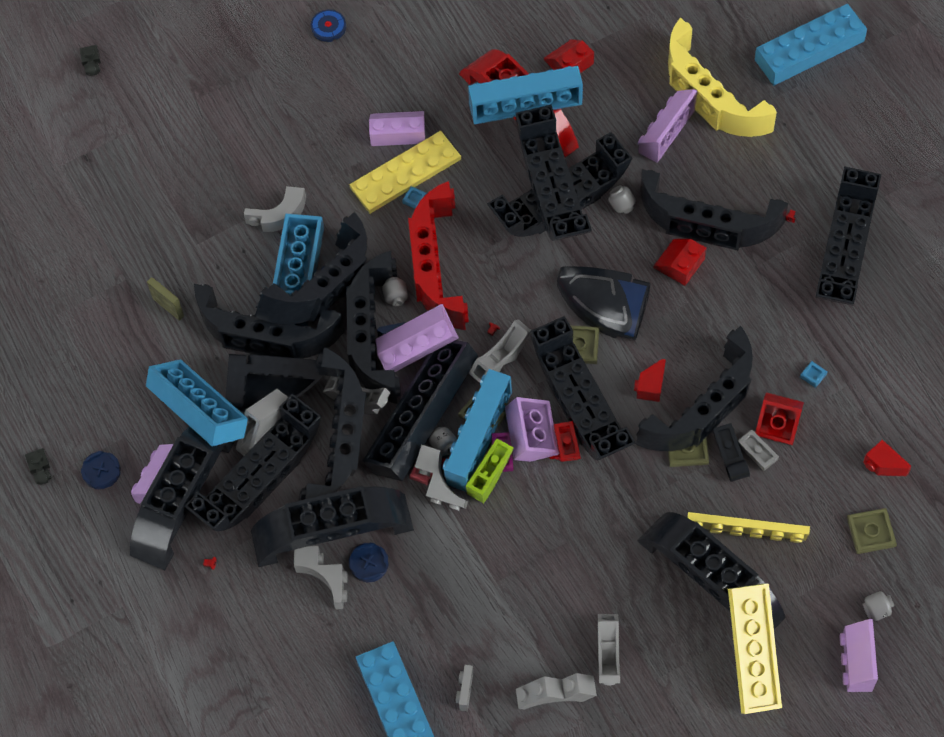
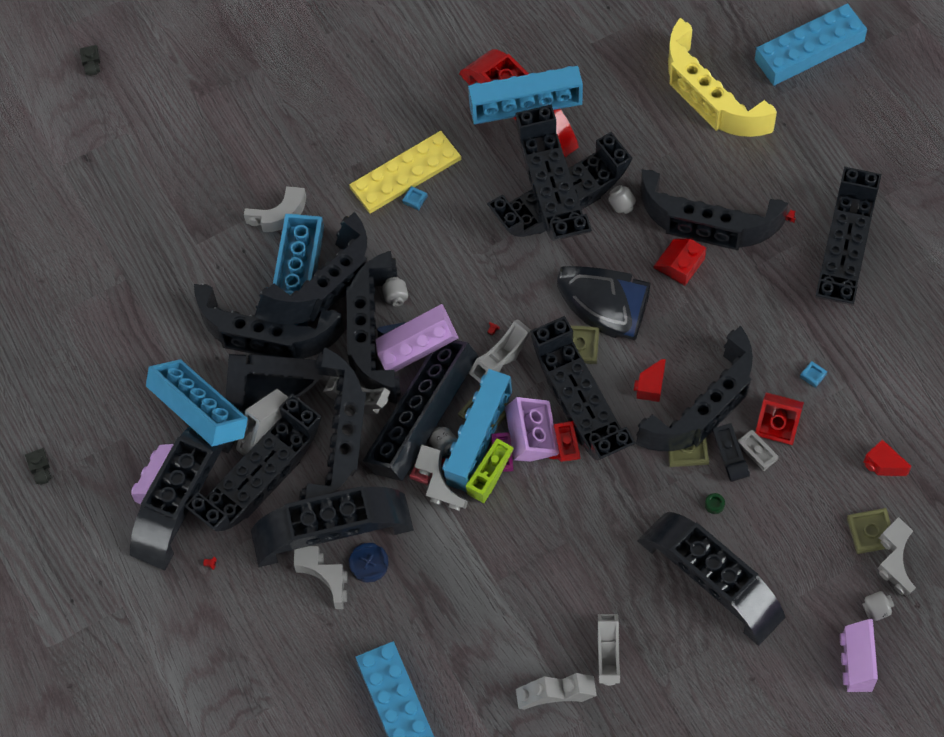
dark blue tile [81,451,121,489] -> none
olive tile [147,277,184,321] -> none
tile [311,9,346,42] -> none
lavender slope [369,111,425,146] -> none
red slope [408,181,469,330] -> none
light grey plate [456,665,473,711] -> none
red slope [544,39,594,73] -> none
lavender slope [638,89,697,163] -> none
light yellow plate [687,512,810,543] -> none
light yellow plate [728,584,782,714] -> none
none -> dark green tile [705,493,725,514]
none -> light grey arch [877,517,916,597]

